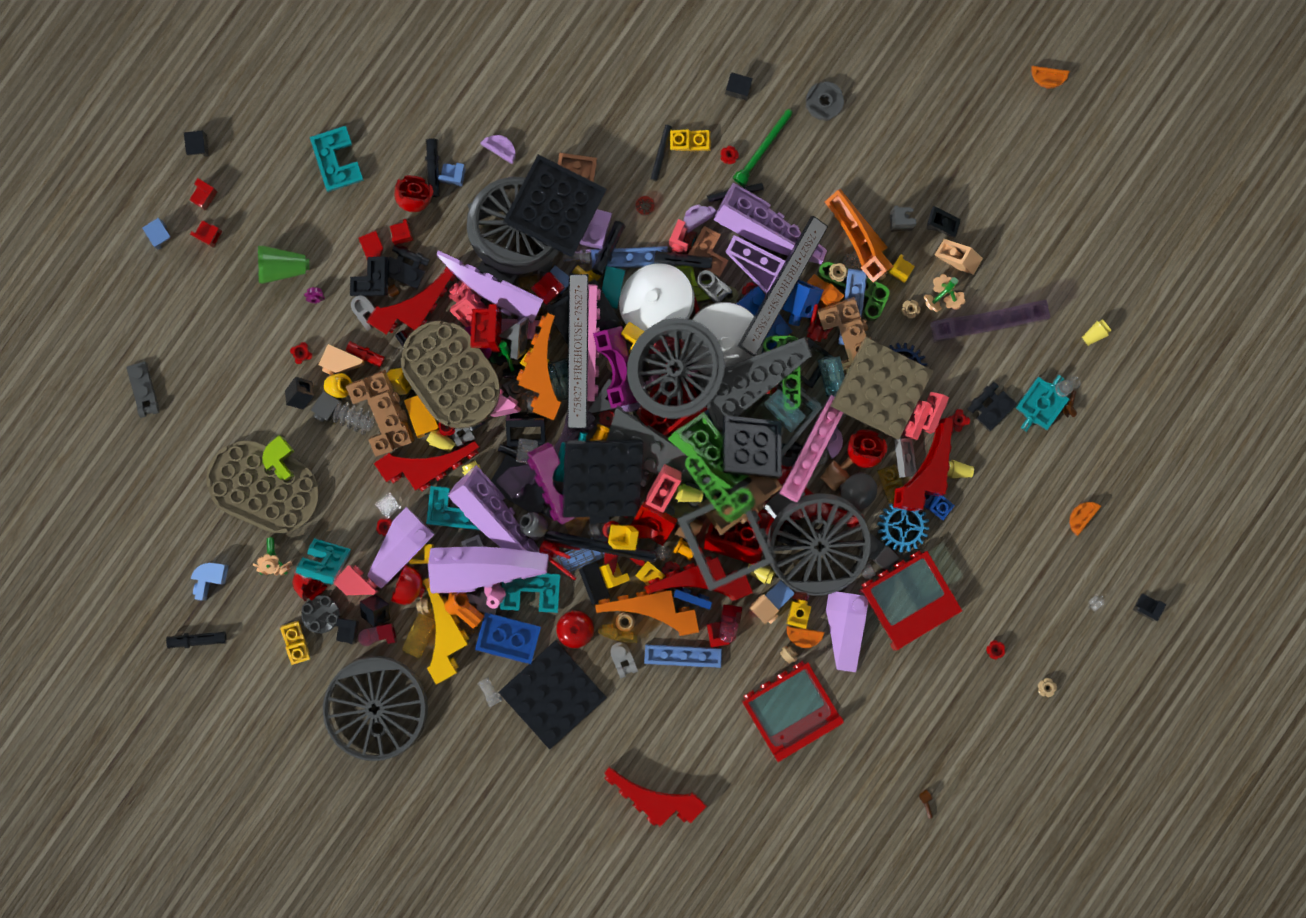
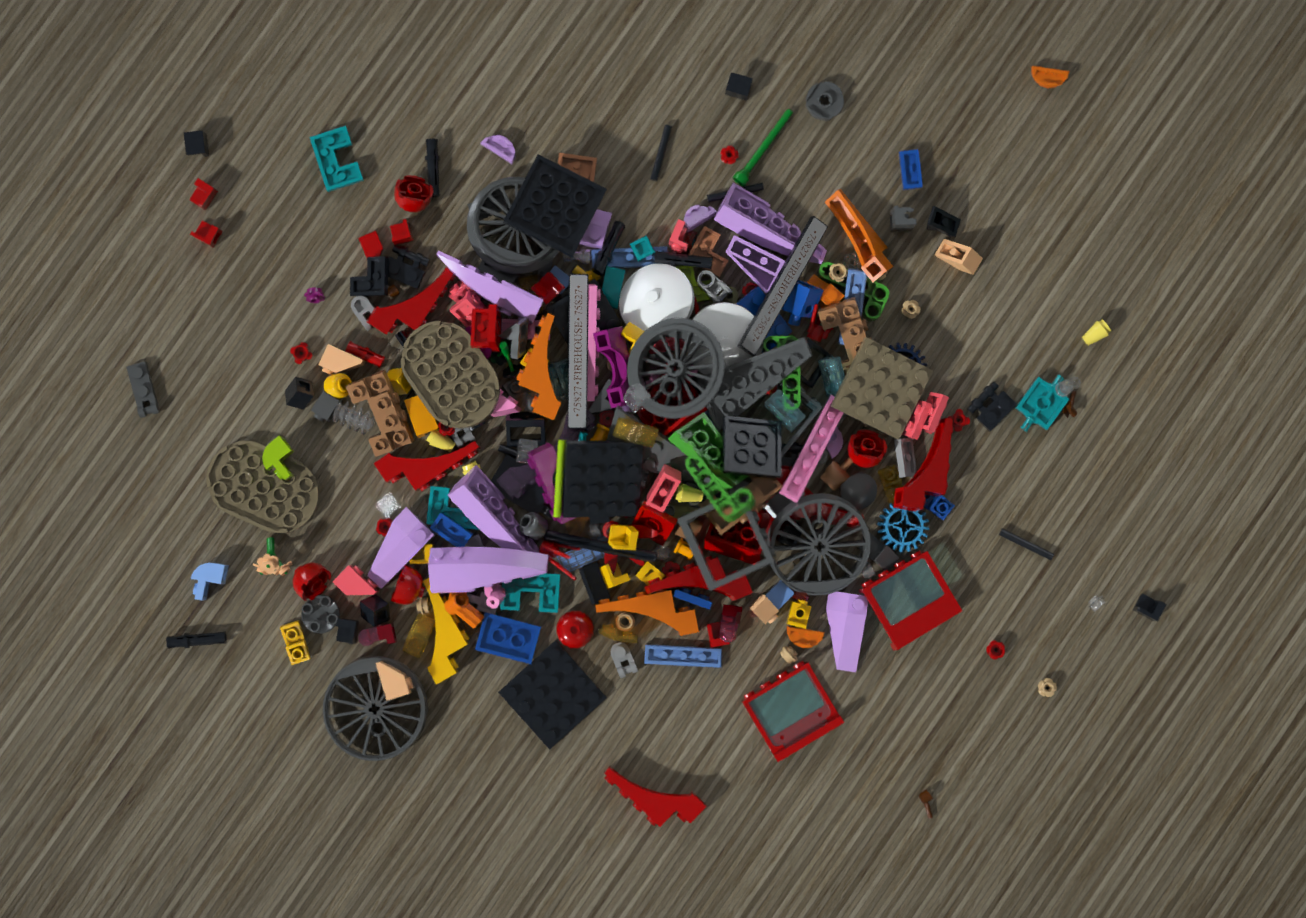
medium blue panel [142,218,171,250] -> none
bright green cone [258,245,309,284] -> none
teal plate [296,538,351,584] -> none
medium blue panel [438,163,466,186] -> none
clear pin [478,678,503,708] -> none
clear red tile [636,196,655,216] -> none
yellow slope [670,130,711,151] -> none
light yellow cone [748,564,775,584] -> none
yellow panel [888,254,915,283] -> none
light nougat plant [924,274,965,312] -> none
clear purple arch [930,300,1050,342] -> none
light yellow cone [947,460,974,479] -> none
orange plate [1069,502,1101,536] -> none
none -> light nougat slope [376,661,413,701]
none -> blue plate [430,512,473,547]
none -> lime bar [553,439,566,518]
none -> clear yellow slope [613,417,659,448]
none -> clear slope [623,383,651,413]
none -> teal tile [630,235,655,262]
none -> blue plate [899,149,923,190]
none -> black bar [999,528,1054,560]

